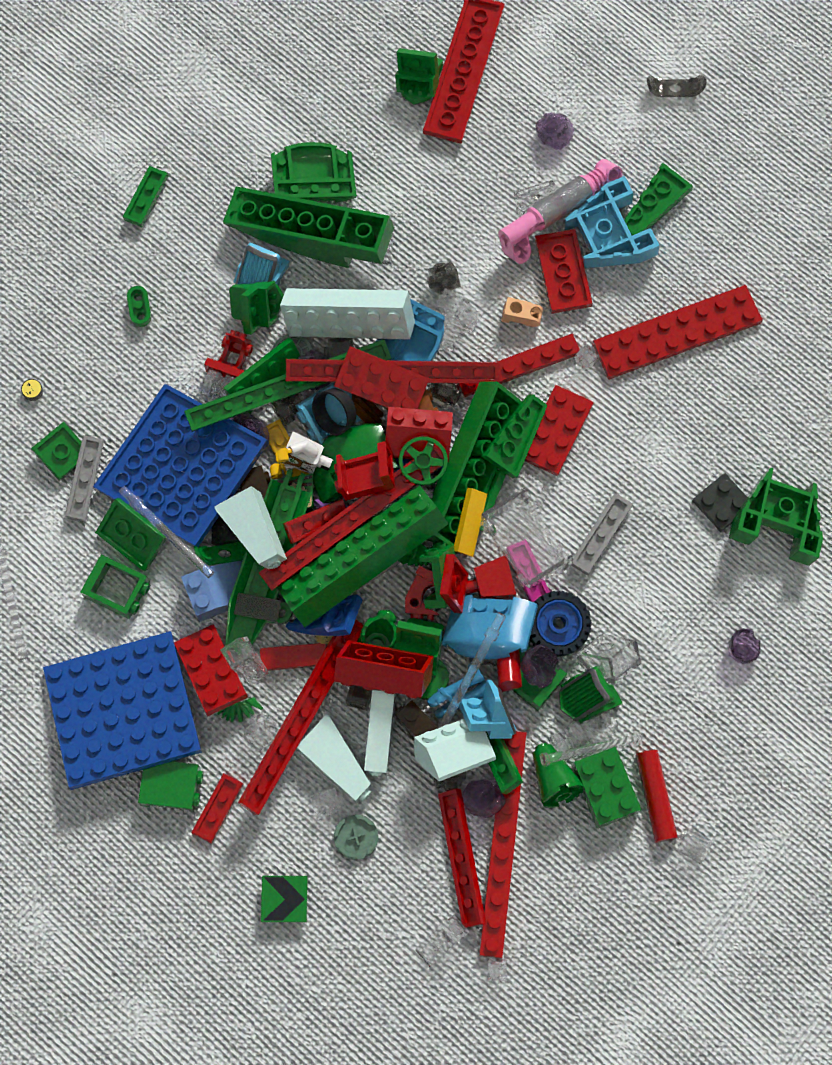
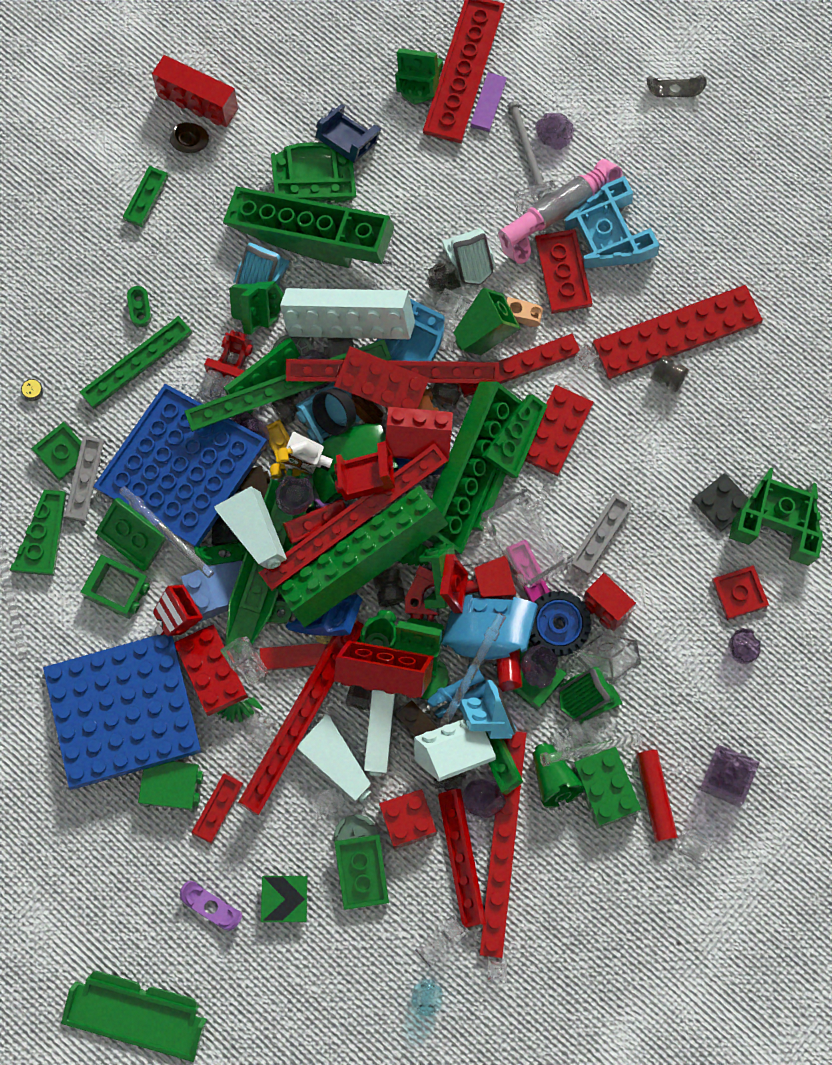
clear smoke tile [234,593,282,623] -> none
green wheel [399,437,448,485] -> none
yellow tile [454,488,487,557] -> none
green wing [624,163,693,236] -> none
none -> green wing [10,490,67,576]
none -> green slope [61,971,207,1062]
none -> green plate [79,316,193,410]
none -> red brick [152,55,238,128]
none -> red torso [153,585,203,636]
none -> dark brown hat [170,122,209,153]
none -> medium lavender piece [180,881,242,931]
none -> clear purple hair [275,475,314,515]
none -> dark blue panel [315,104,381,163]
none -> green plate [334,834,389,910]
none -> clear smoke wheel [373,569,405,607]
none -> red brick [379,789,437,850]
none -> clear light blue head [412,979,443,1016]
none -> light aqua piece [442,228,496,285]
none -> green slope [453,287,521,355]
none -> clear tile [457,540,501,567]
none -> medium lavender tile [470,72,507,132]
none -> light grey bar [507,101,547,192]
none -> red brick [582,573,636,632]
none -> clear smoke wheel [650,355,690,393]
none -> clear purple brick [698,744,760,807]
none -> red tile [712,565,769,620]

